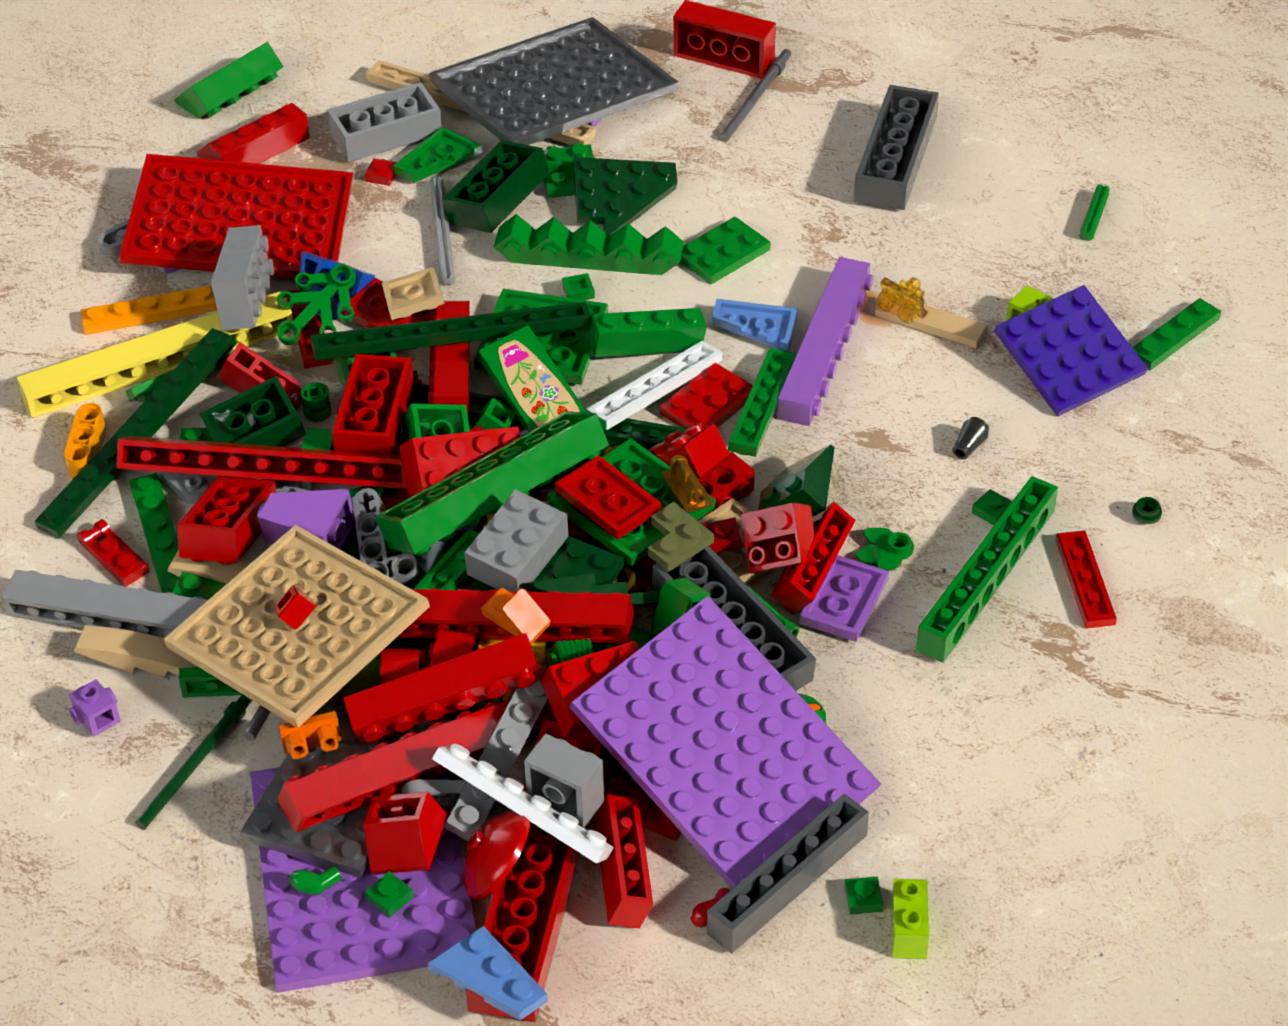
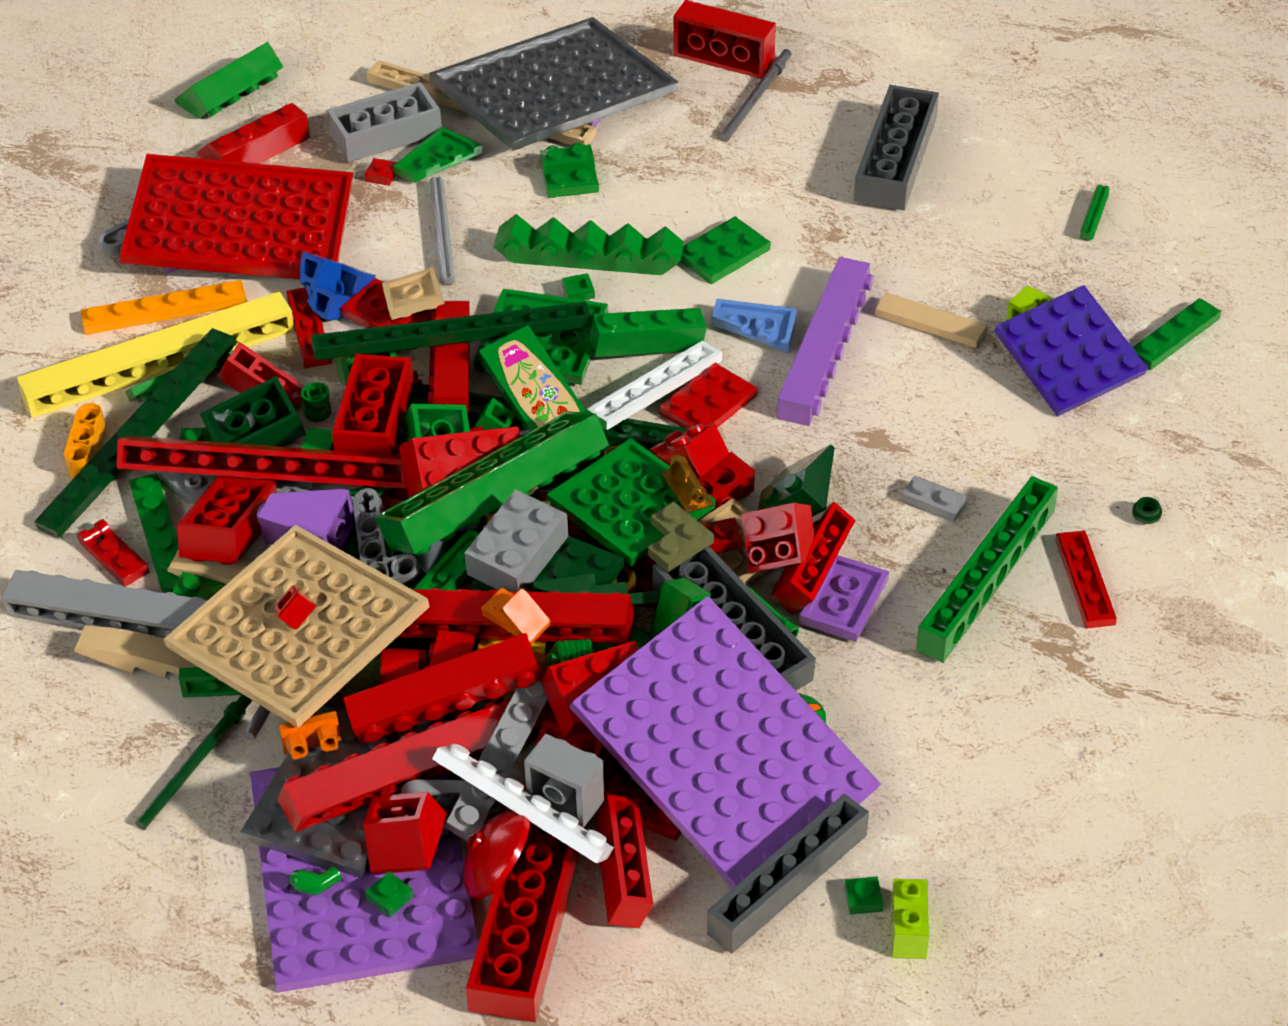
medium lavender brick [69,679,121,737] -> none
light grey brick [211,225,274,330] -> none
green plant [277,264,356,345] -> none
medium blue wing [428,926,548,1021] -> none
dark green brick [442,140,550,233] -> none
red plate [555,455,661,540] -> none
dark green wing [573,157,678,236] -> none
red arm [691,888,730,928] -> none
green plate [728,348,796,457] -> none
green plate [855,528,914,571] -> none
clear yellow hips [876,277,928,324] -> none
pearl dark grey cone [952,417,989,459] -> none
green plate [972,489,1012,526] -> none
none -> light grey plate [901,475,967,522]

